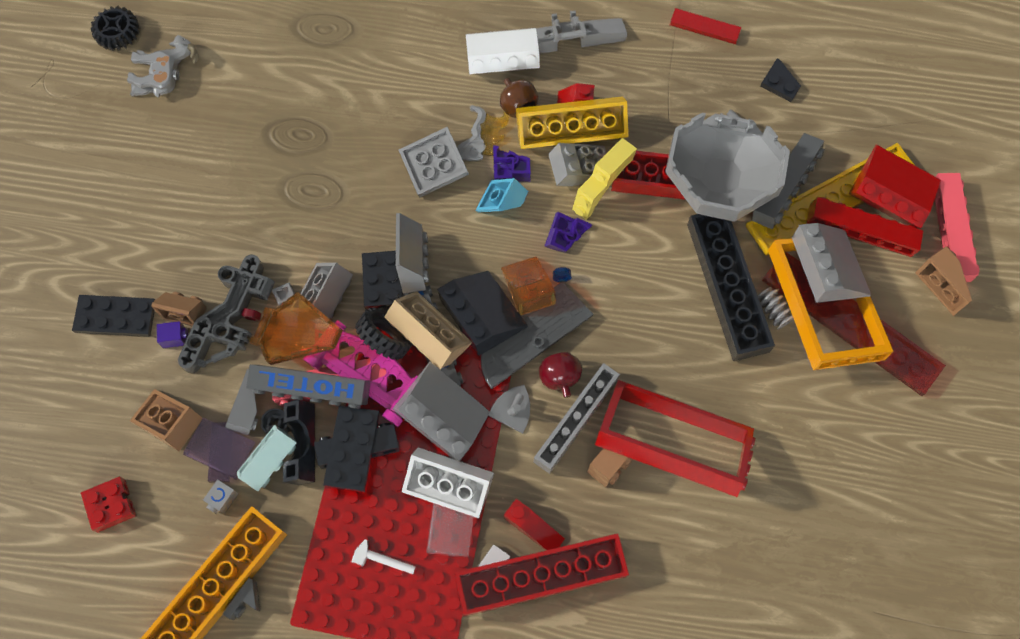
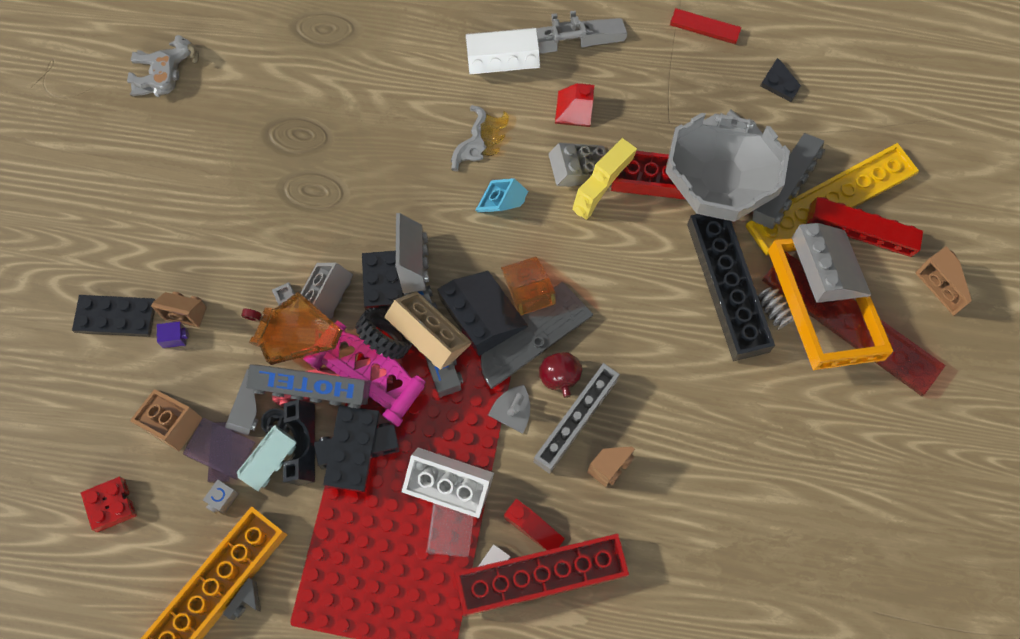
black gear [90,6,140,51] -> none
dark grey beam [178,254,275,374] -> none
white piece [351,540,416,574] -> none
light grey slope [392,362,490,461] -> none
light grey plate [399,127,469,197] -> none
dark purple slope [493,146,531,182] -> none
reddish brown piece [500,78,539,118] -> none
yellow brick [516,96,629,149] -> none
dark purple slope [544,212,592,252] -> none
clear blue tile [552,267,572,282] -> none
red door [595,380,756,497] -> none
red slope [849,145,941,229] -> none
coral brick [934,173,979,282] -> none

